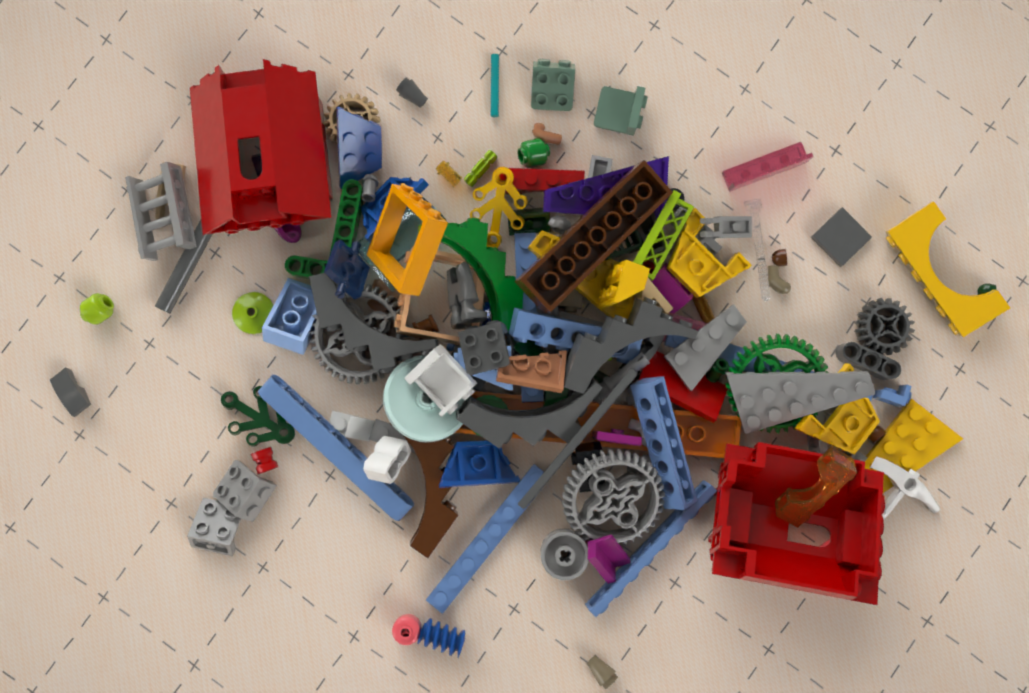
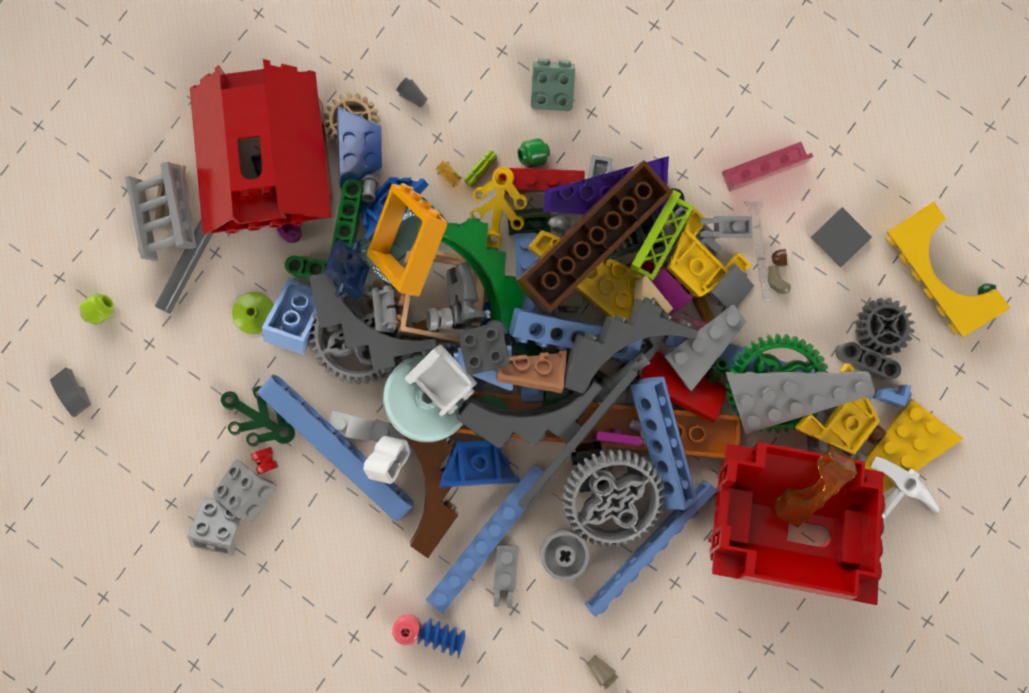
teal bar [490,54,499,117] -> none
nougat arm [532,123,562,145] -> none
magenta panel [588,535,631,584] -> none
sand green bracket [594,86,648,136] -> none
yellow slope [598,260,650,309] -> none
none -> light grey hinge [372,285,398,333]
none -> light grey wheel [426,308,453,331]
none -> light grey hinge [493,545,519,608]
none -> dark grey piece [711,264,754,309]

